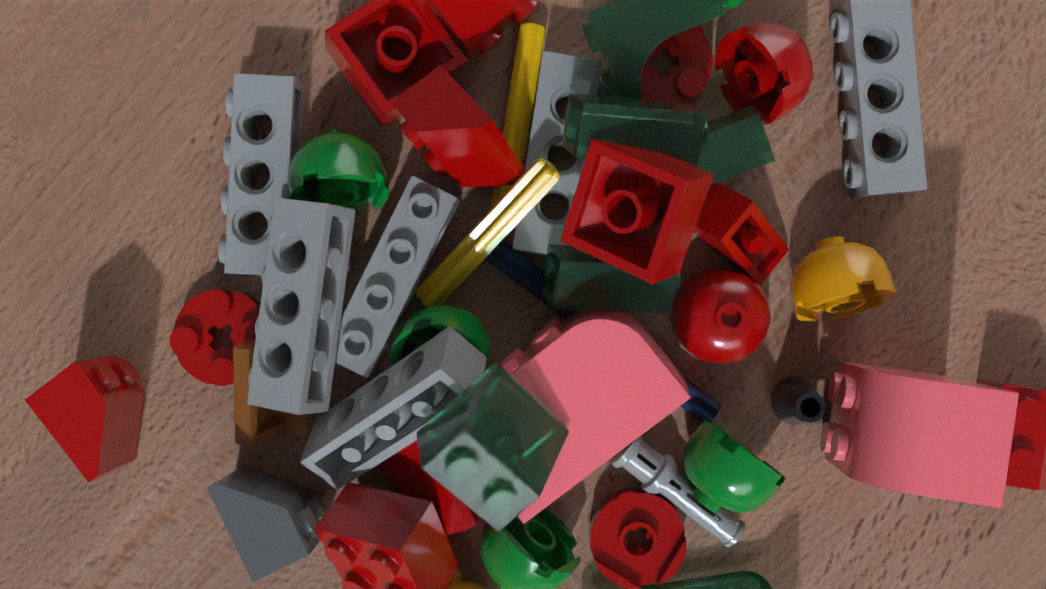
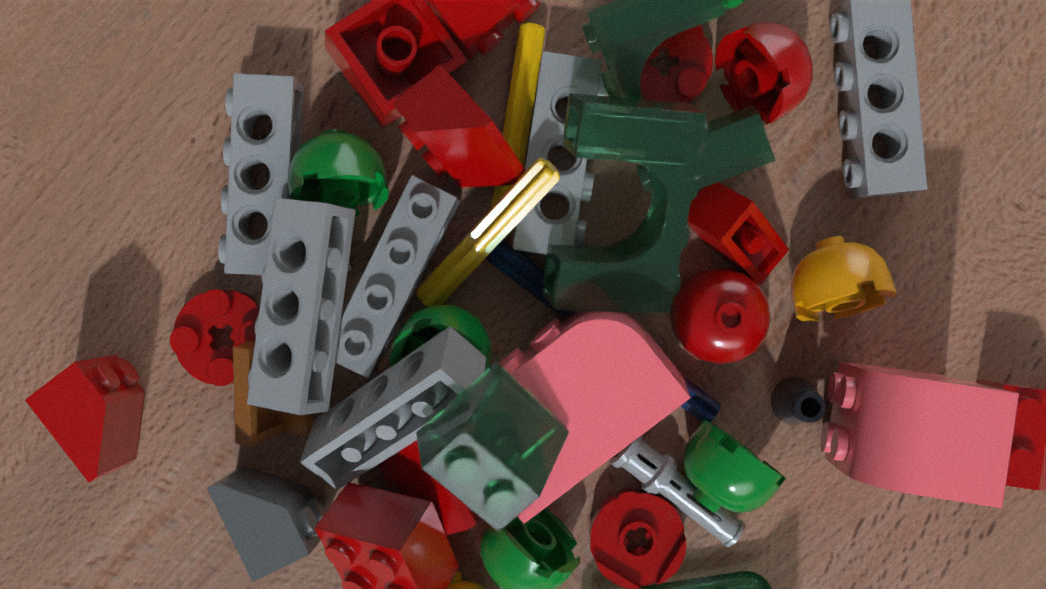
red slope [560,139,714,284] -> none

